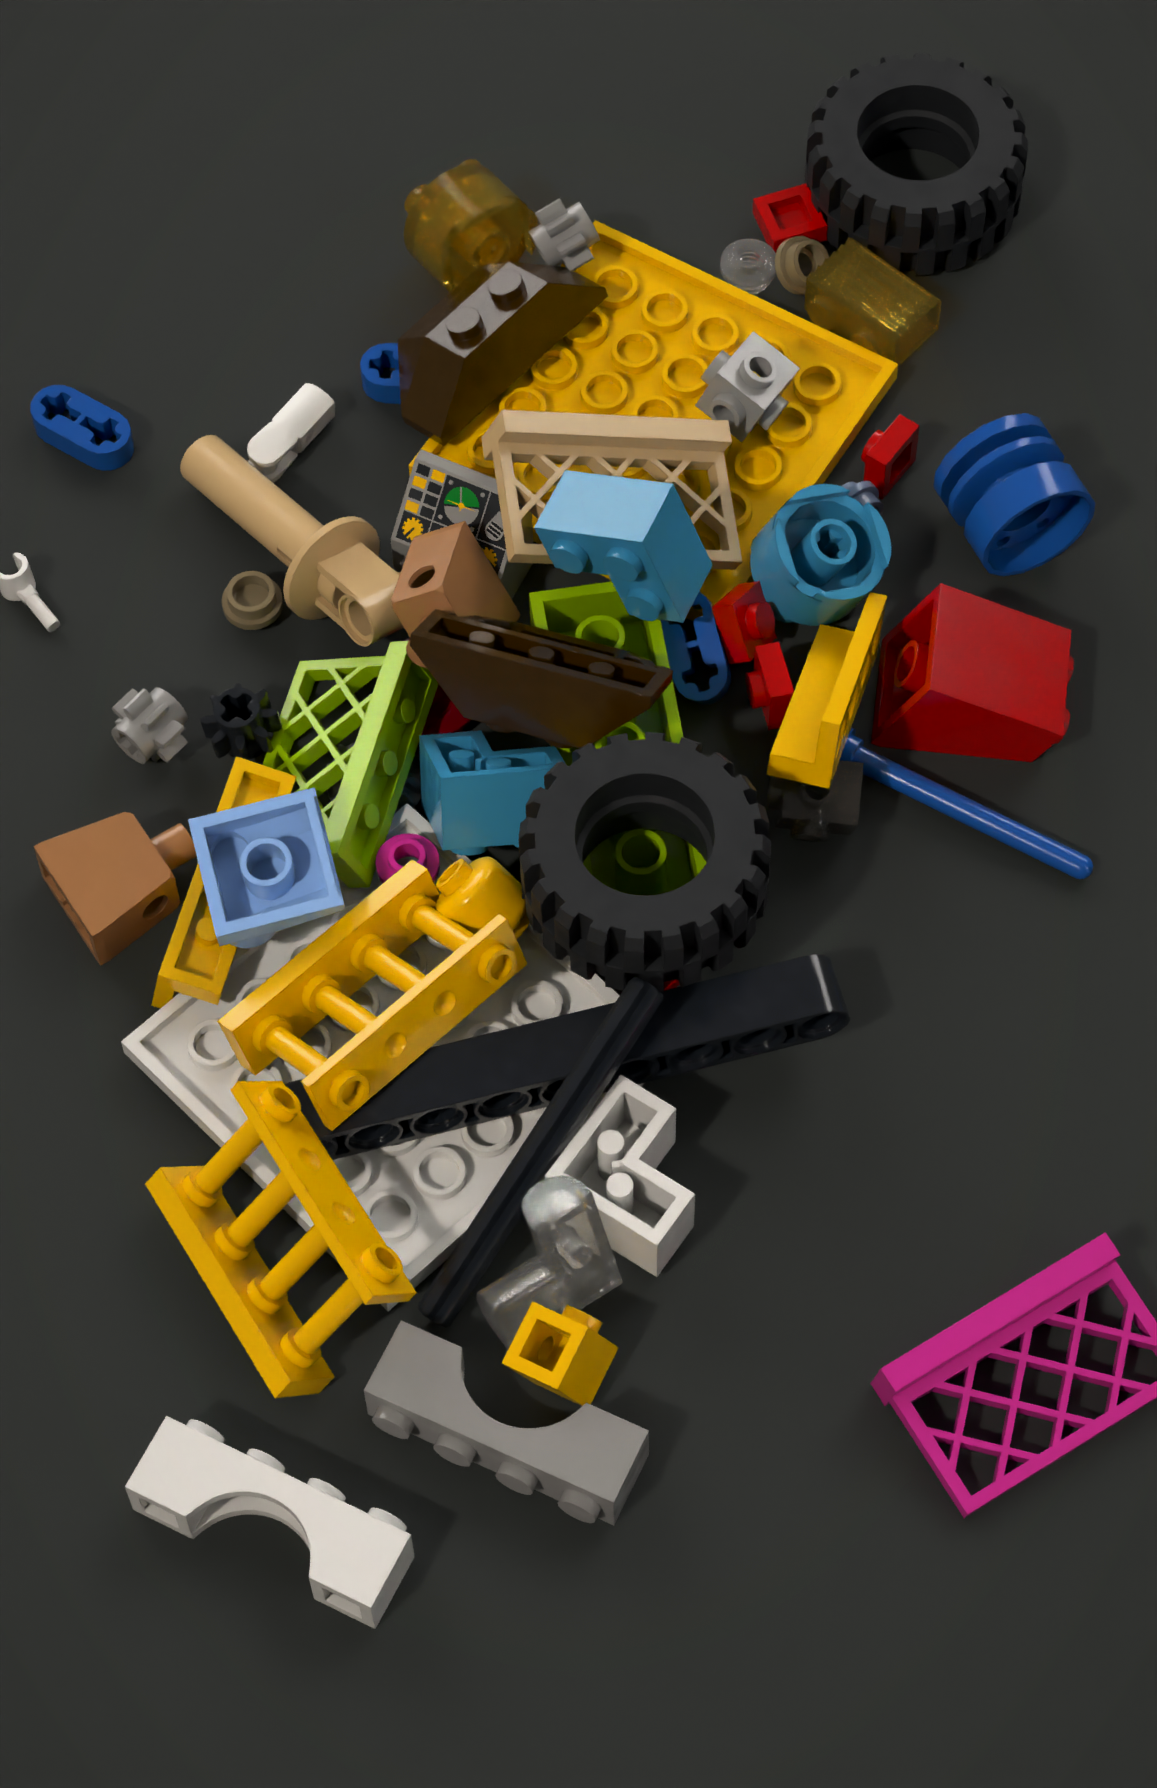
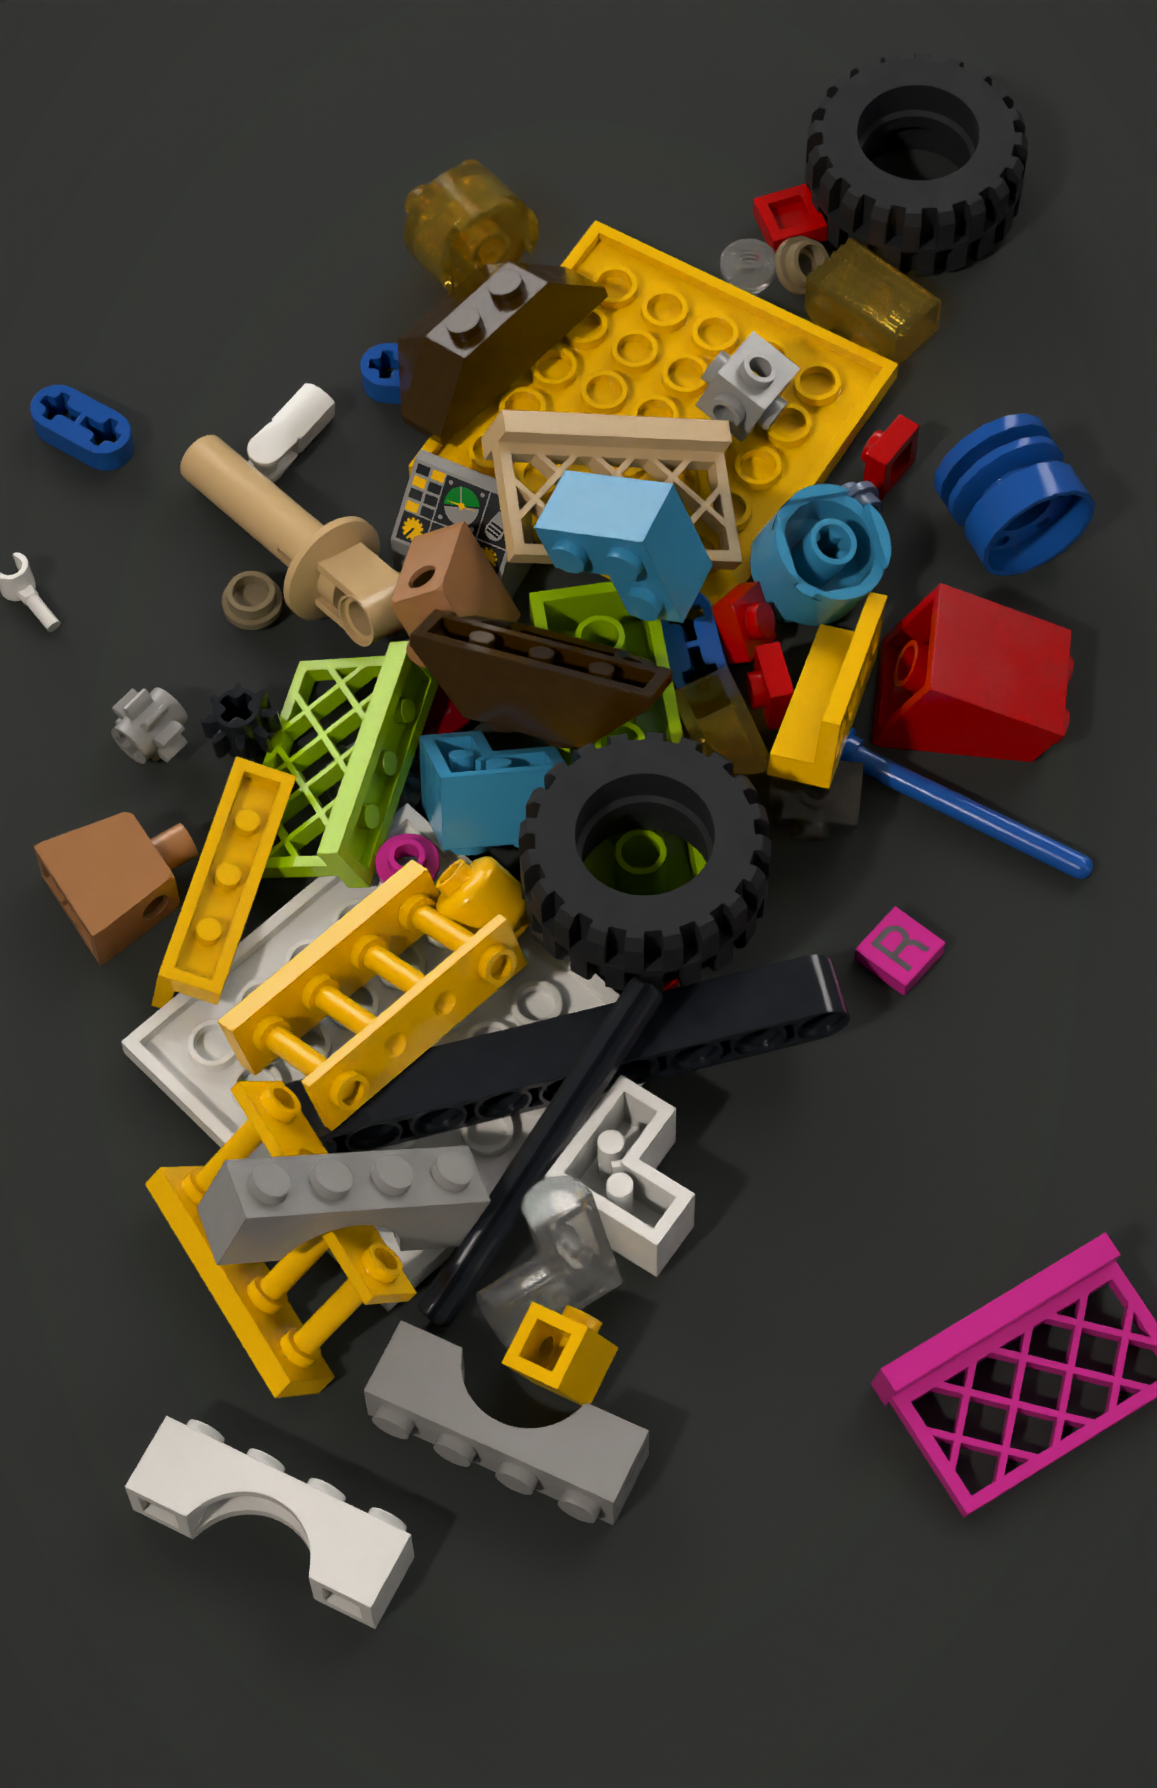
light blue slope [188,787,345,949] -> none
light grey gear [528,198,601,271] -> none
none -> light grey arch [197,1145,491,1265]
none -> clear yellow brick [674,666,770,774]
none -> dark pink tile [854,906,946,996]

